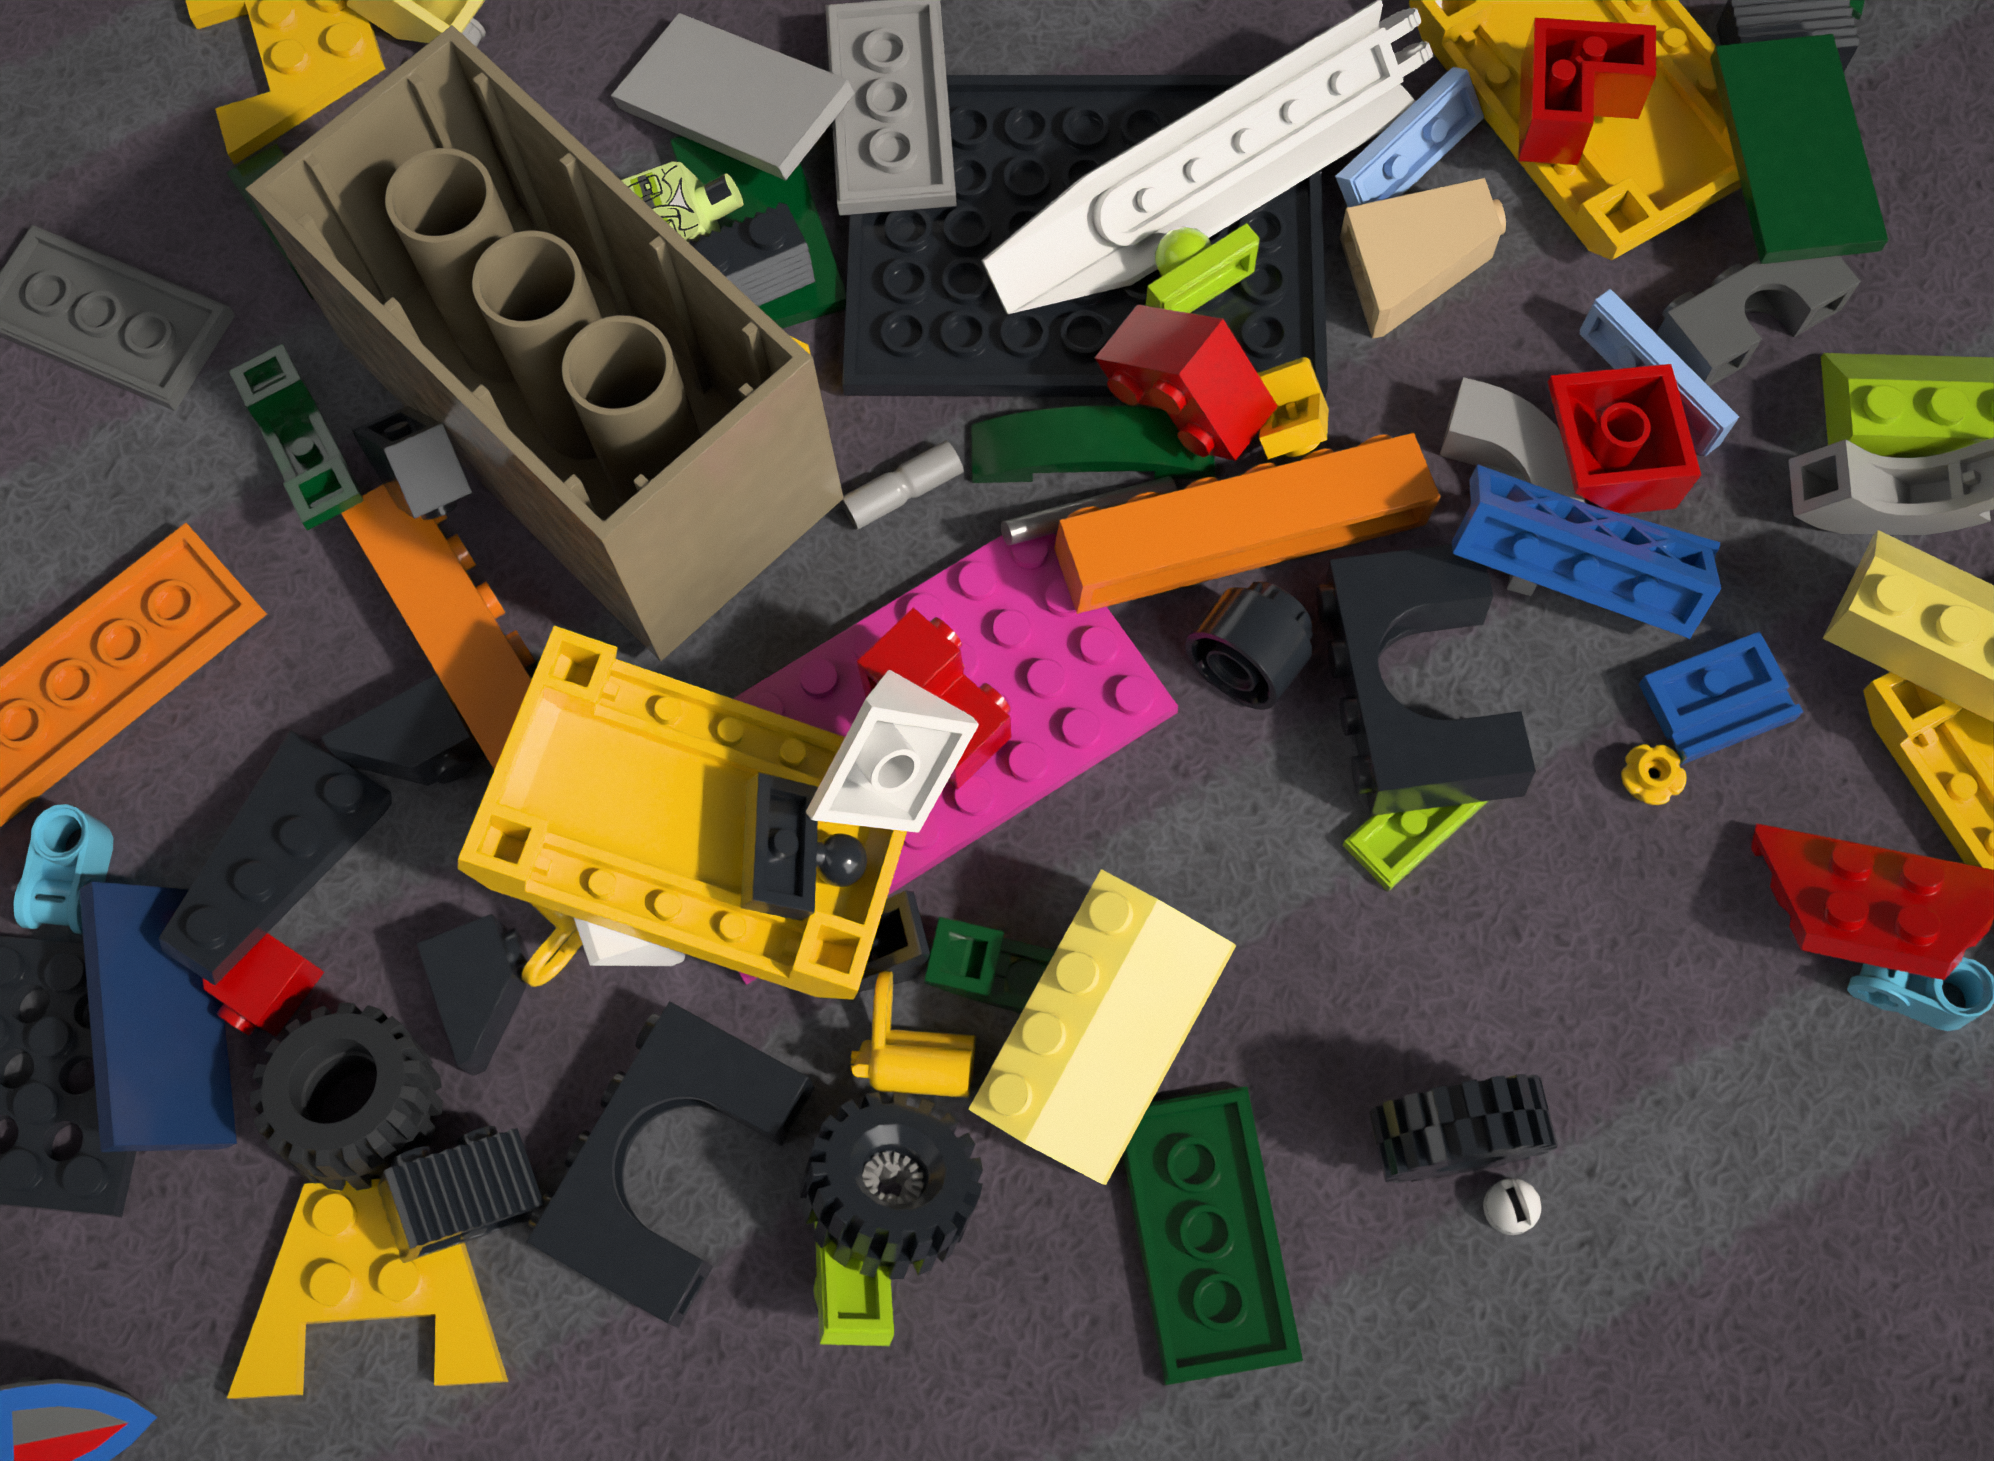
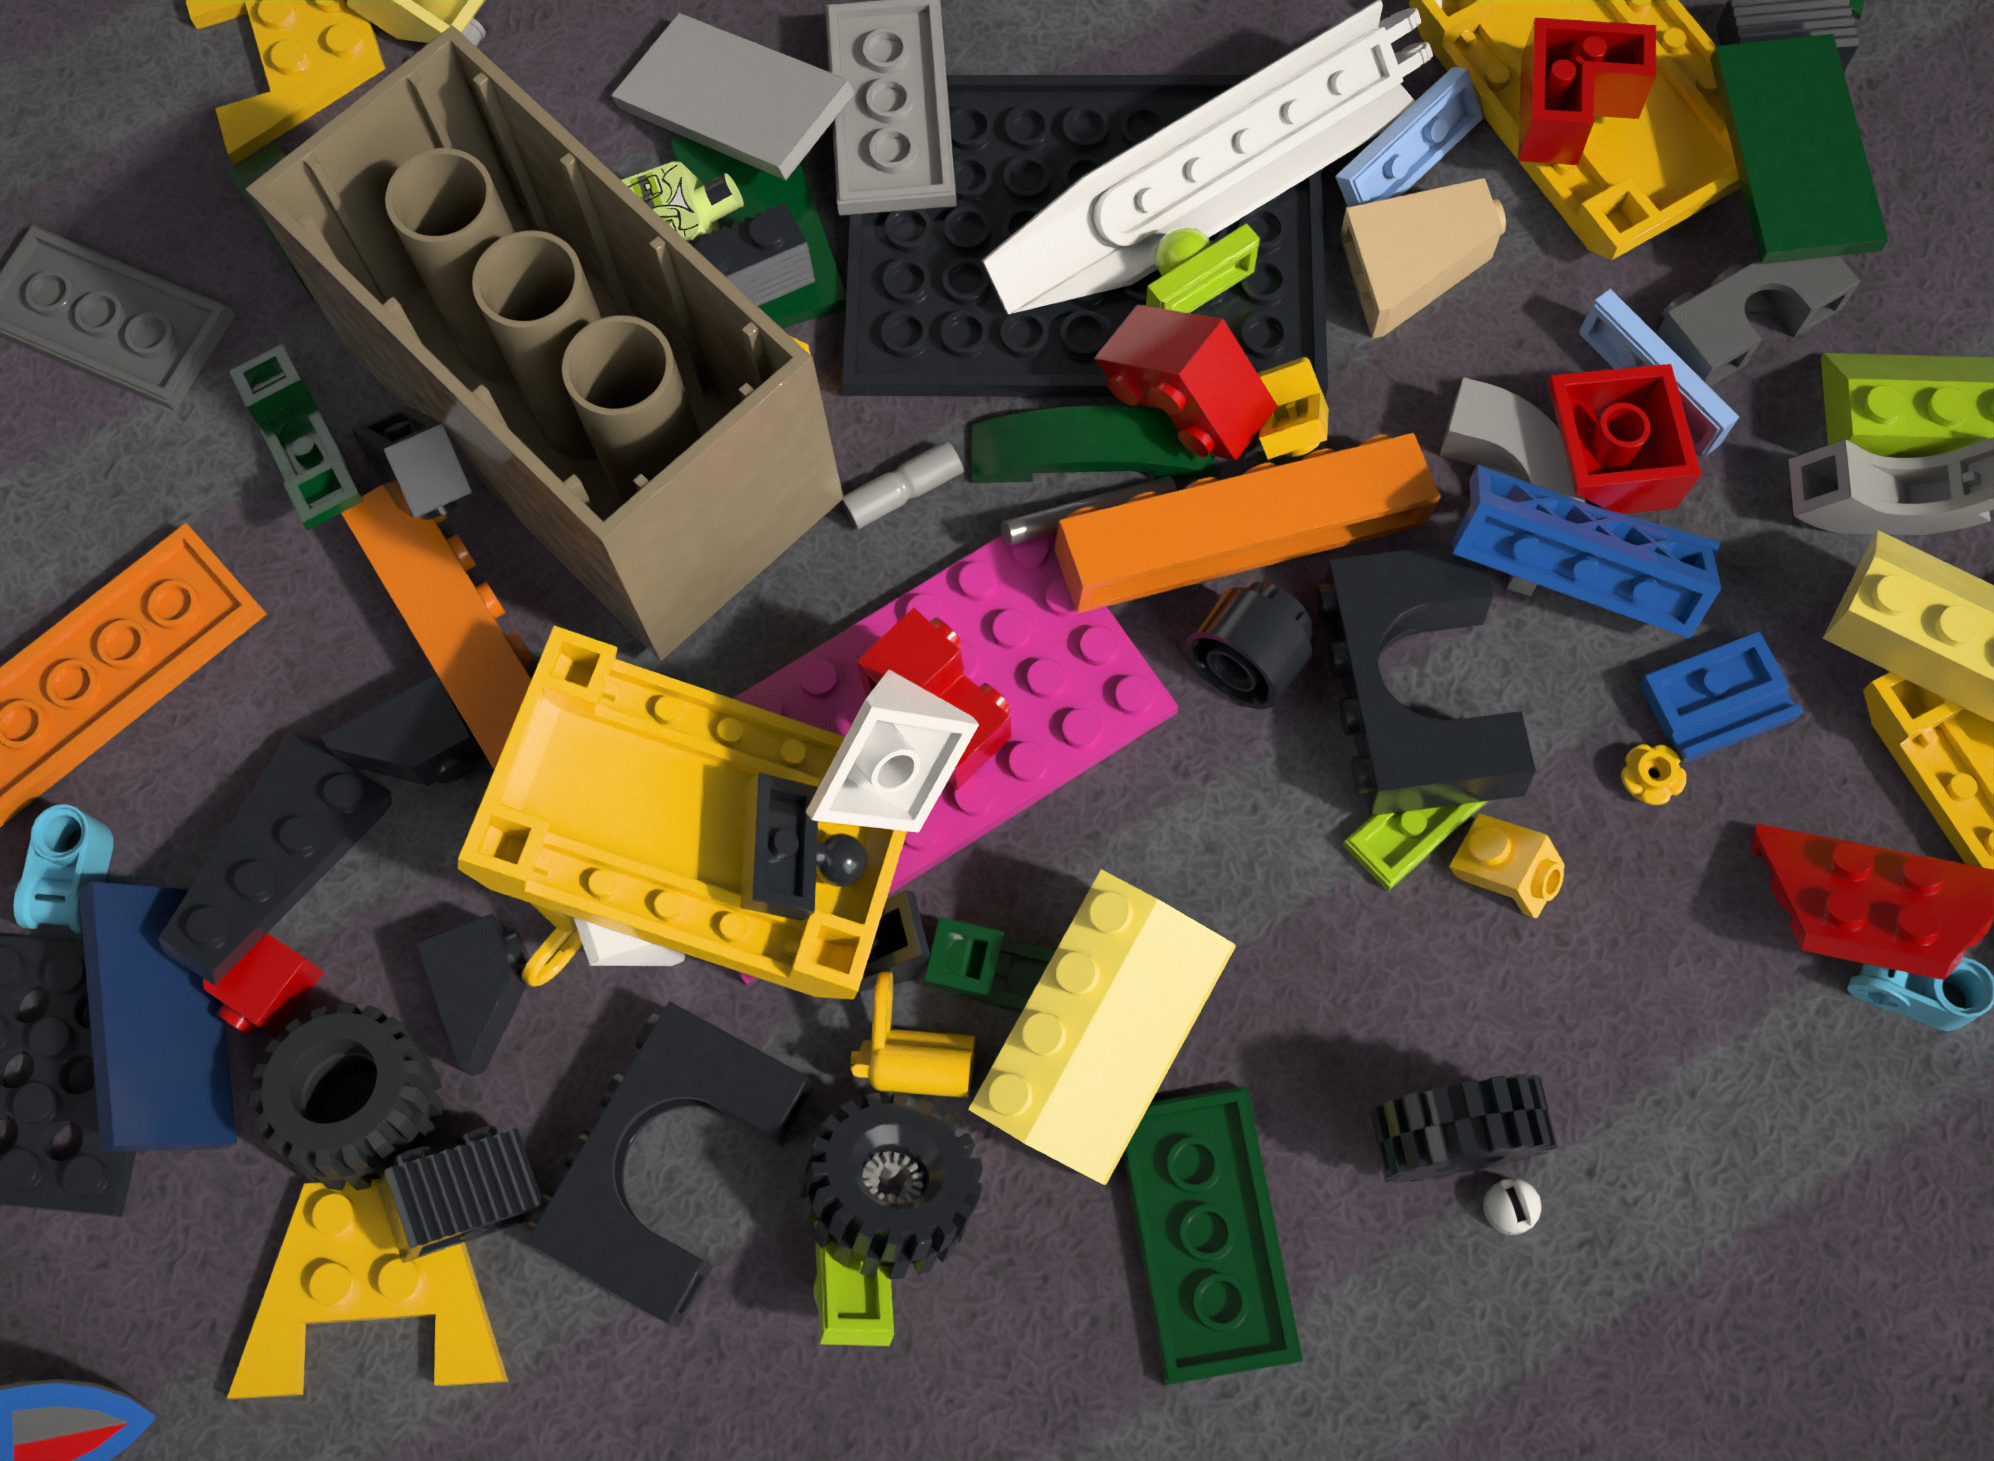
none -> yellow bracket [1449,813,1564,918]

